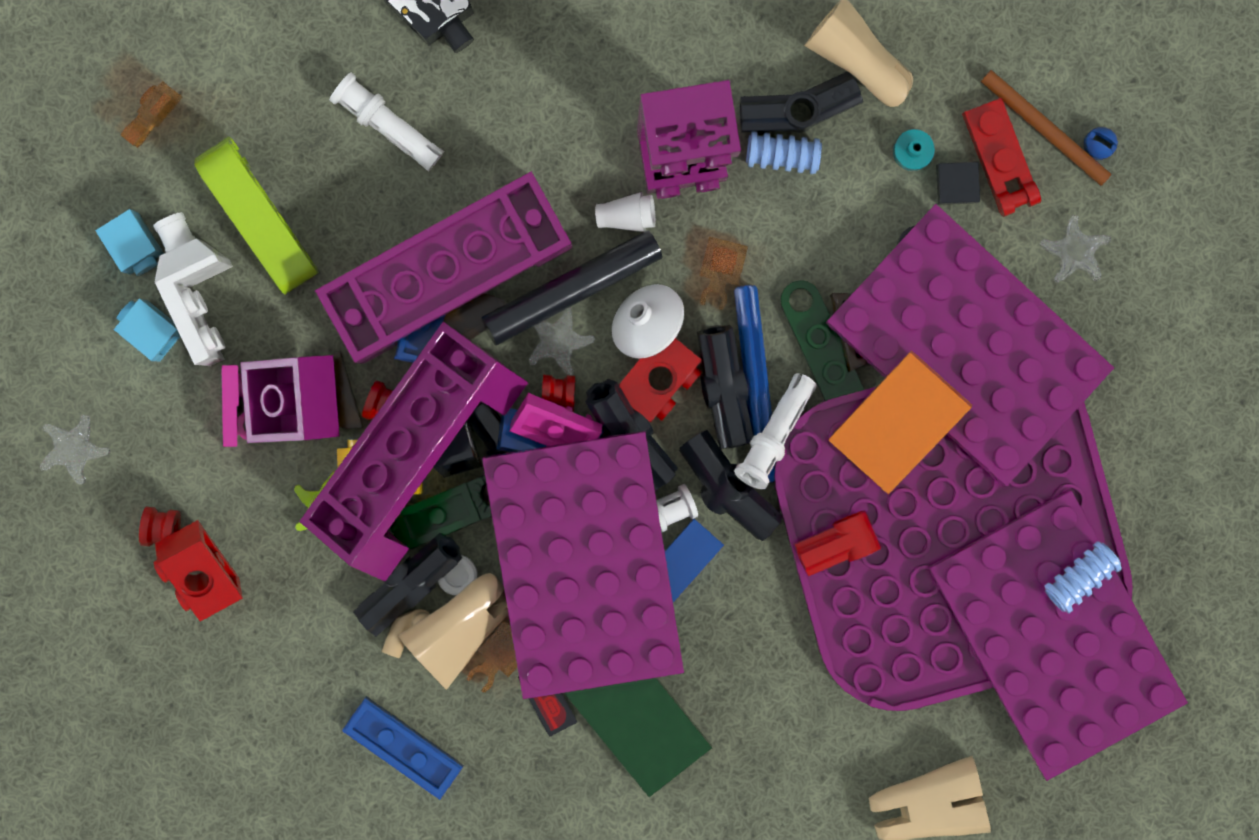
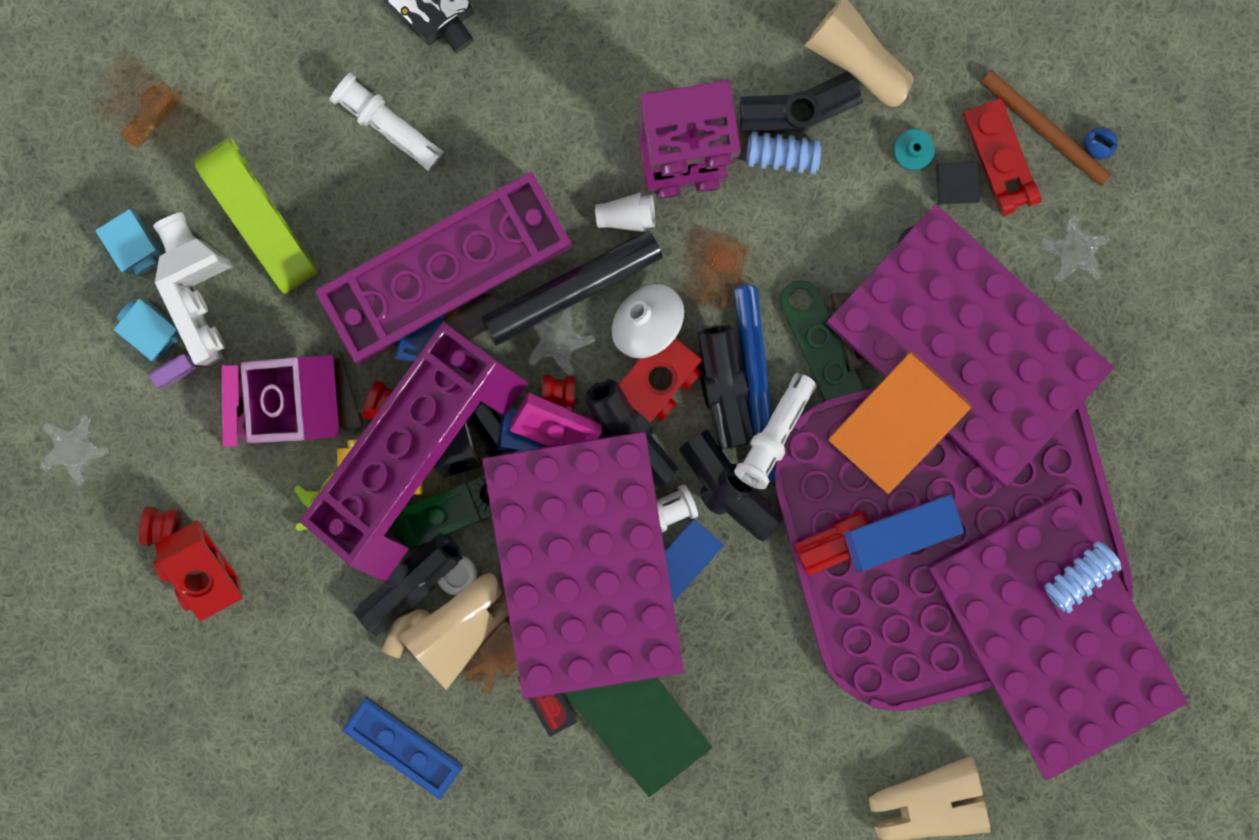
none -> medium lavender tile [150,354,199,388]
none -> blue tile [844,494,964,572]

